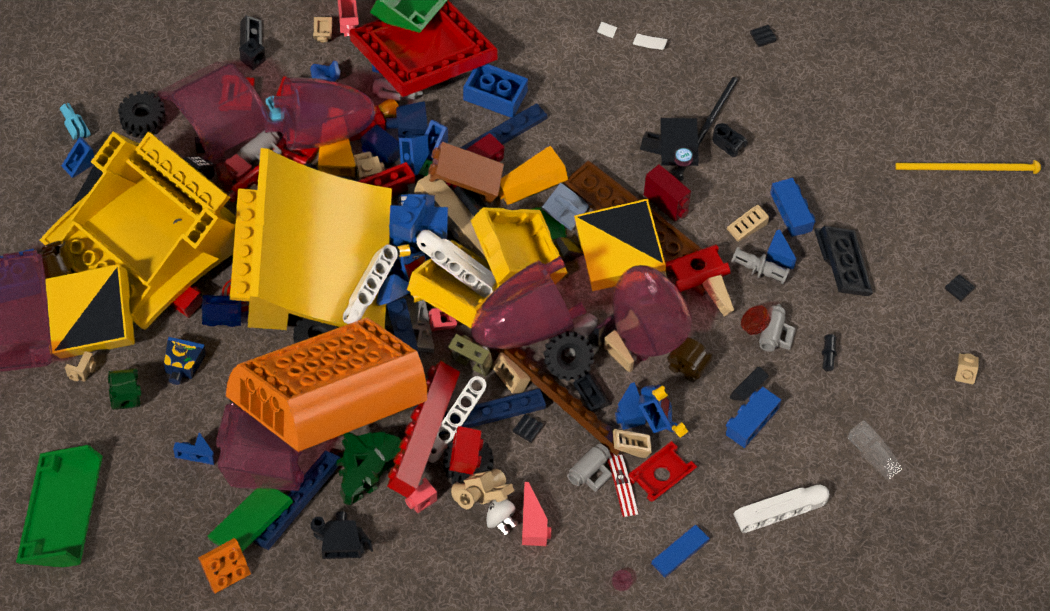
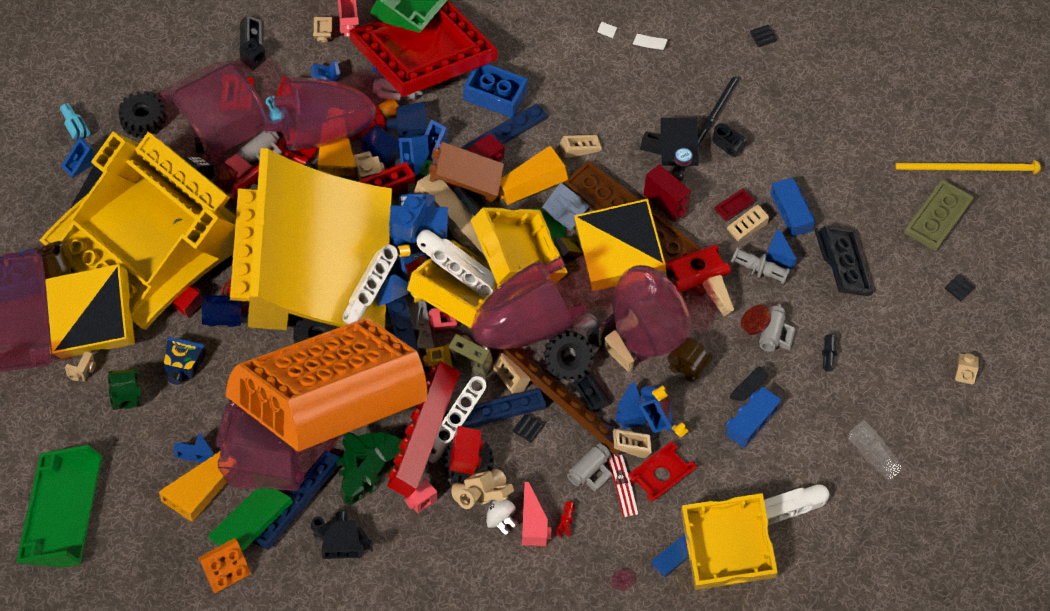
none -> light orange slope [159,451,238,522]
none -> yellow window [423,343,453,369]
none -> red piece [556,501,575,538]
none -> tan slope [560,135,602,158]
none -> yellow tile [681,493,778,590]
none -> dark red tile [714,188,755,222]
none -> olive plate [904,180,974,251]

